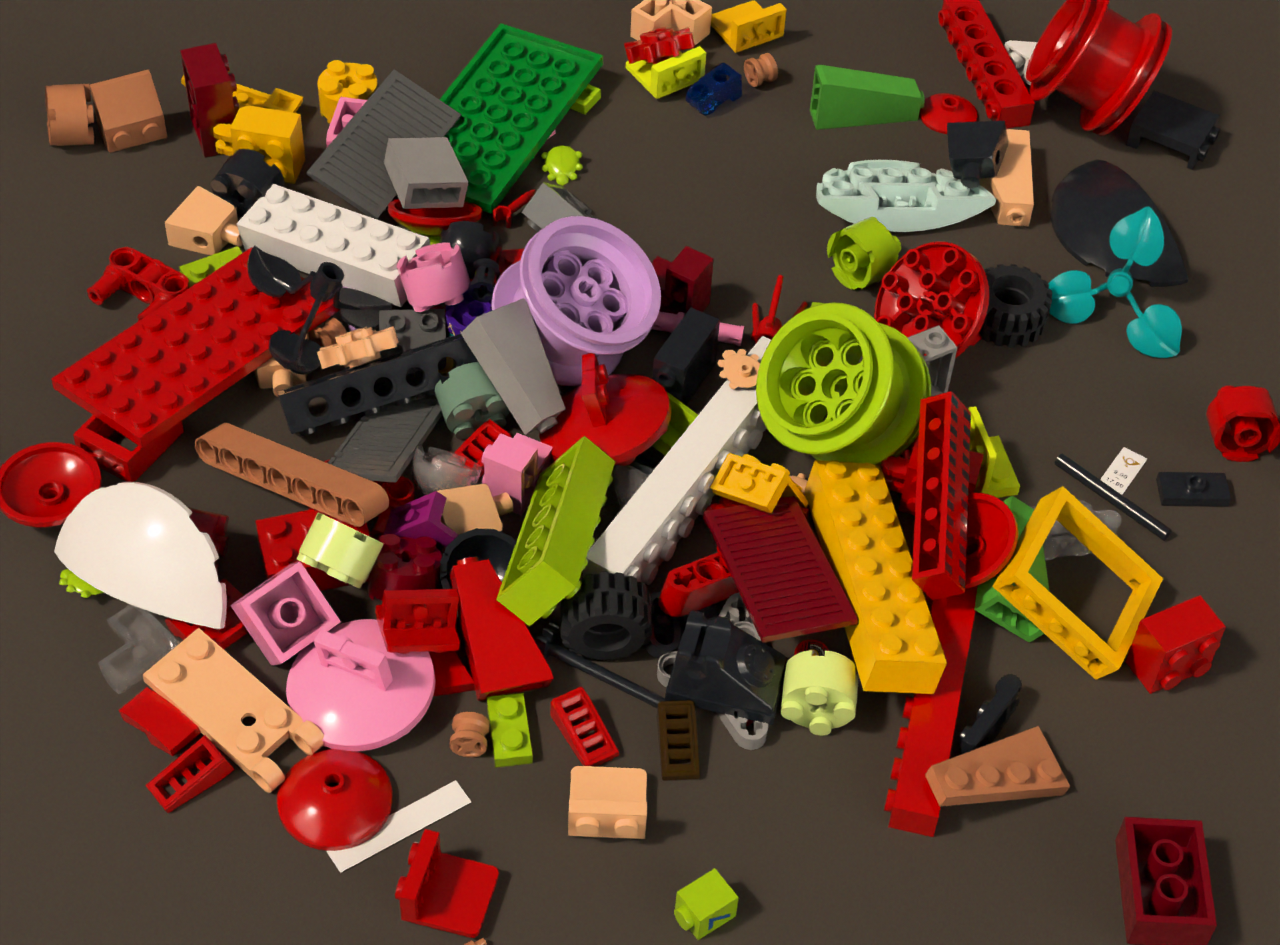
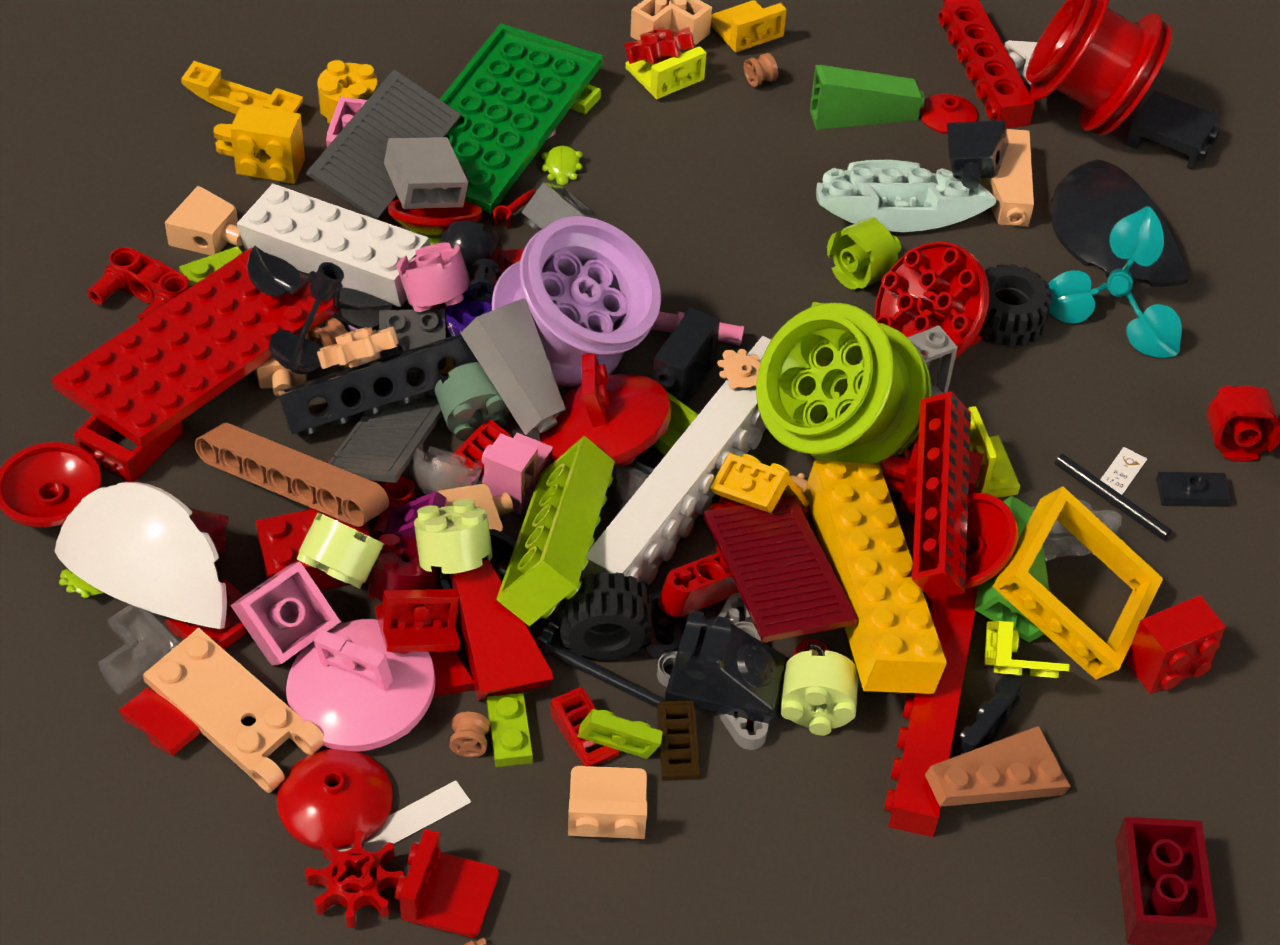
nougat brick [45,84,94,146] -> none
nougat slope [90,69,167,153] -> none
red slope [145,735,235,813] -> none
dark red brick [180,43,239,158] -> none
black brick [210,149,285,217] -> none
dark red brick [651,246,714,314] -> none
lime brick [674,868,739,940] -> none
clear blue leg [686,62,742,116] -> none
red plant [751,275,808,343] -> none
none -> red gear [305,830,404,928]
none -> yellowish green brick [414,499,492,574]
none -> lime plate [578,709,663,759]
none -> neon yellow bracket [984,621,1070,678]

